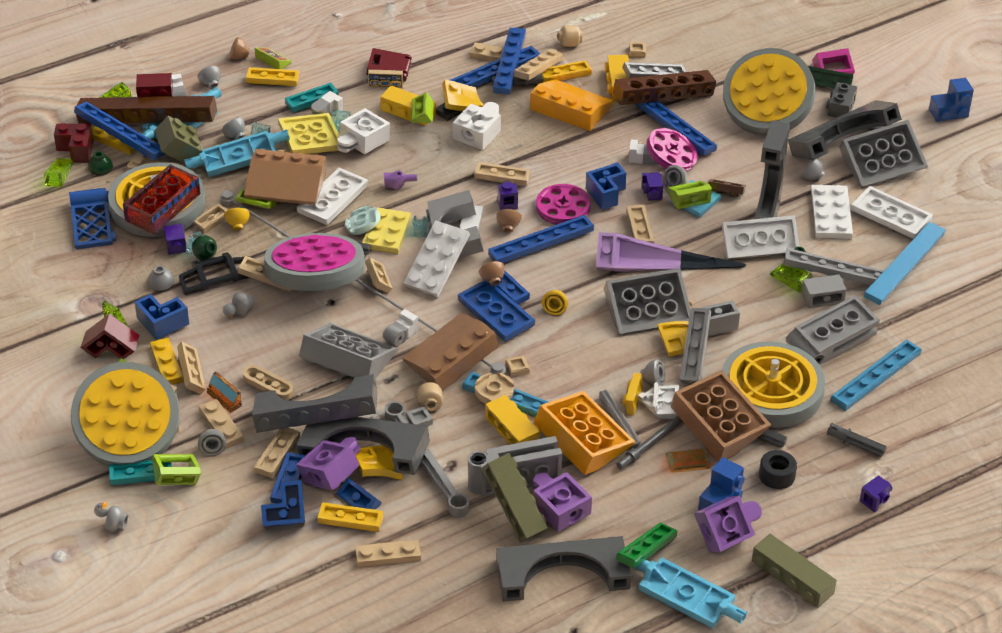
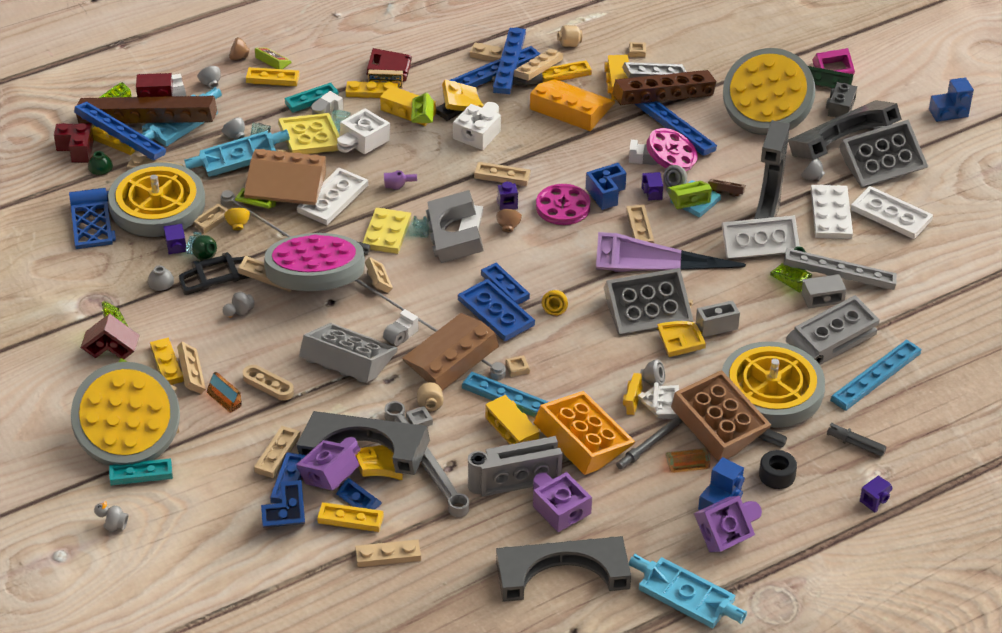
clear neon green slope [44,158,73,187] -> none
clear red brick [123,164,201,235] -> none
blue brick [134,294,189,340] -> none
lime tile [152,454,201,485] -> none
olive brick [155,116,203,163] -> none
light grey brick [198,429,226,456] -> none
tan plate [199,399,244,449] -> none
dark grey arch [252,374,378,433] -> none
light aqua tile [345,206,381,235] -> none
white plate [404,220,470,297] -> none
tan tile [474,373,514,404] -> none
medium nougat brick [479,261,505,286] -> none
olive brick [482,453,547,542] -> none
blue plate [488,215,594,263] -> none
light grey axle [599,389,641,448] -> none
green tile [615,522,678,568] -> none
light grey plate [680,308,711,383] -> none
olive brick [752,534,837,608] -> none
dark azure tile [863,222,946,305] -> none
none -> yellow plate [346,81,398,98]

